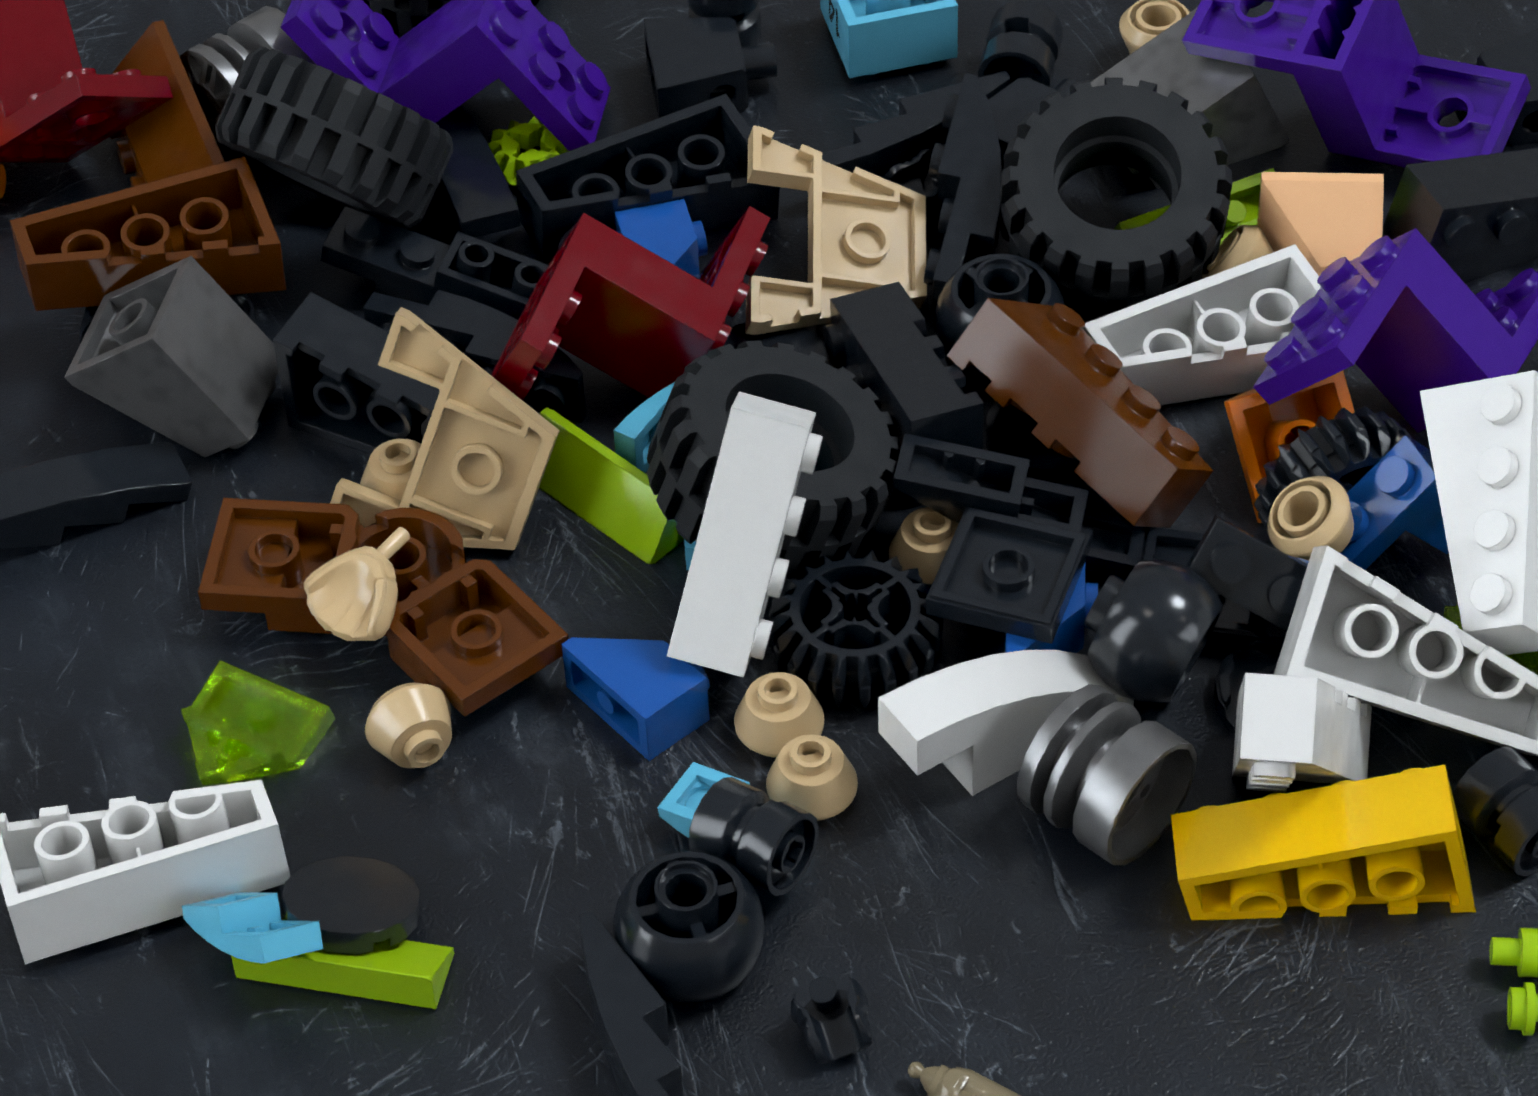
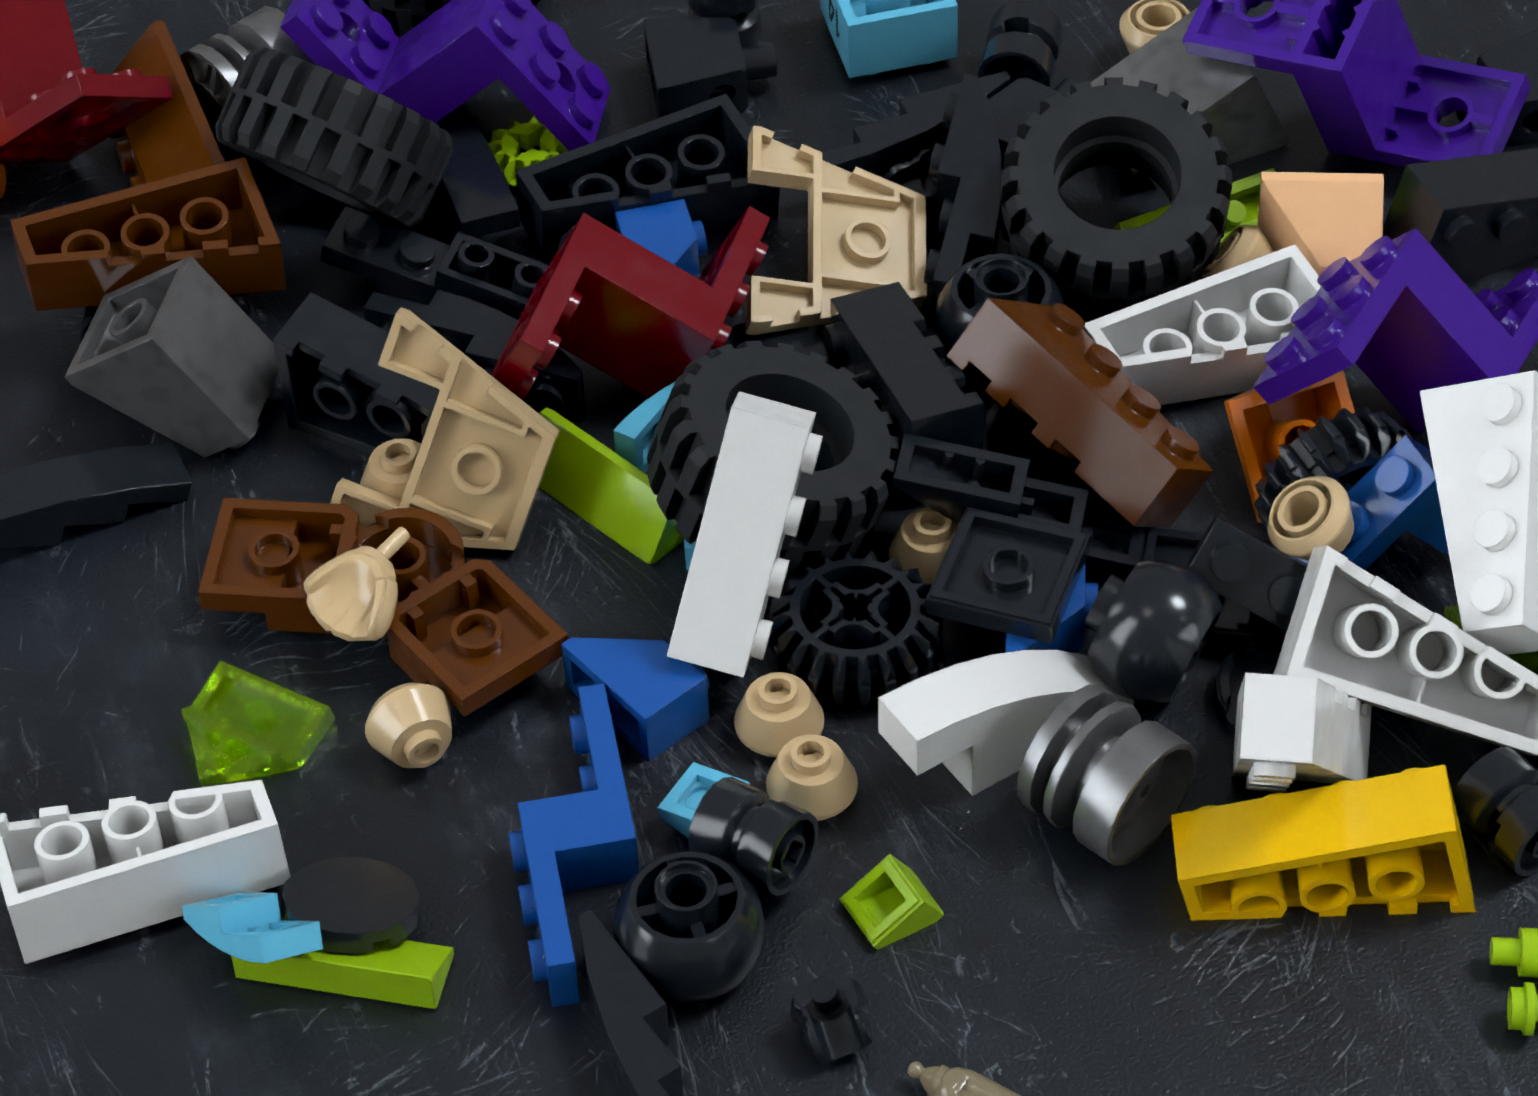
none -> blue bracket [508,683,639,1007]
none -> lime slope [839,854,945,950]

